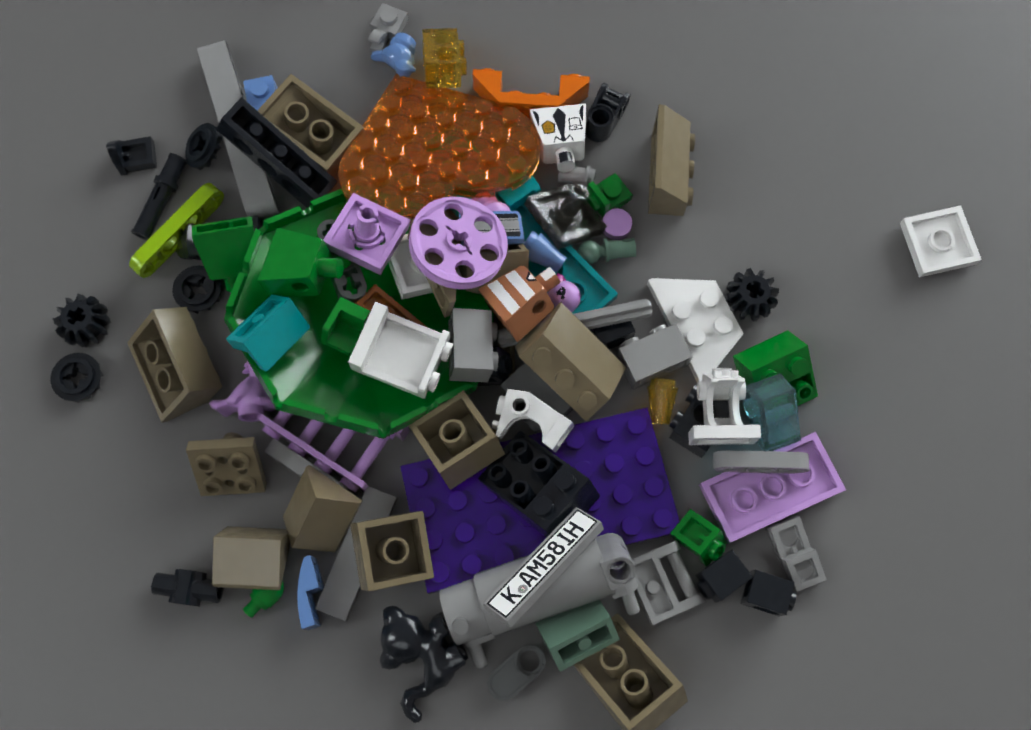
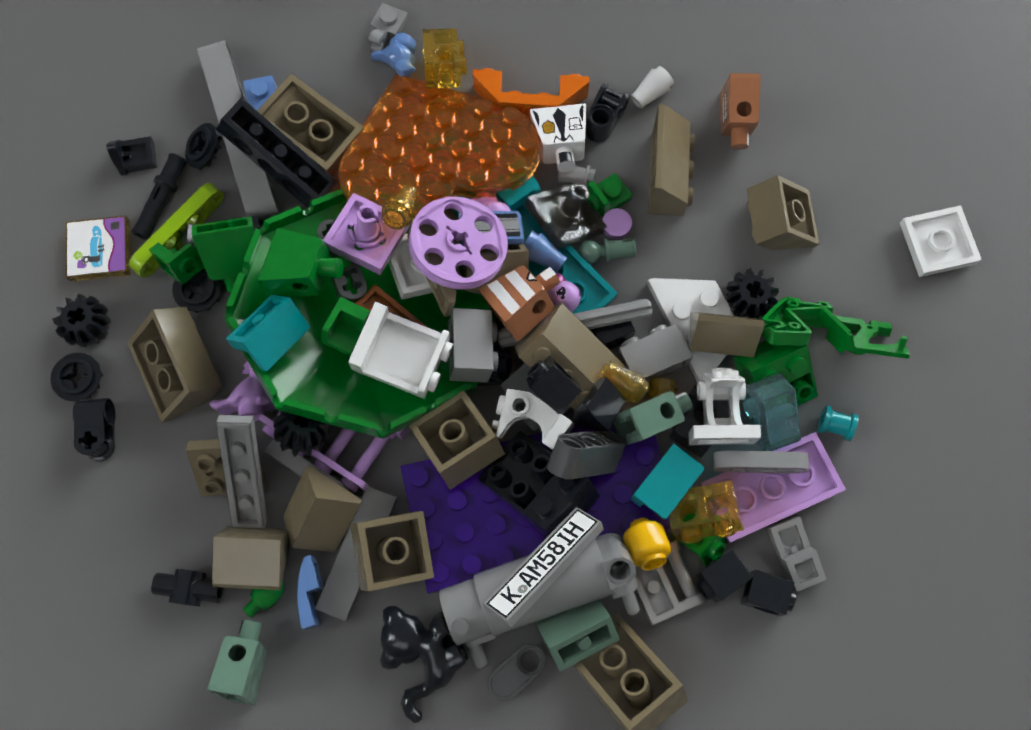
none -> tile [66,215,131,281]
none -> black piece [73,398,116,462]
none -> green bracket [149,242,204,285]
none -> sand green torso [207,620,267,706]
none -> light grey tile [216,415,268,529]
none -> black gear [273,411,330,457]
none -> clear yellow cone [382,185,419,230]
none -> black brick [527,356,582,415]
none -> dark grey beam [547,430,627,479]
none -> black tile [573,377,626,431]
none -> clear yellow cone [599,361,649,404]
none -> sand green torso [612,391,693,446]
none -> yellow head [623,518,671,571]
none -> white cone [630,66,674,109]
none -> teal panel [630,443,704,519]
none -> clear yellow brick [669,480,744,543]
none -> dark tan slope [690,311,765,357]
none -> nougat torso [720,73,761,150]
none -> dark tan slope [747,175,820,251]
none -> green piece [761,297,910,359]
none -> teal bush [817,405,859,441]

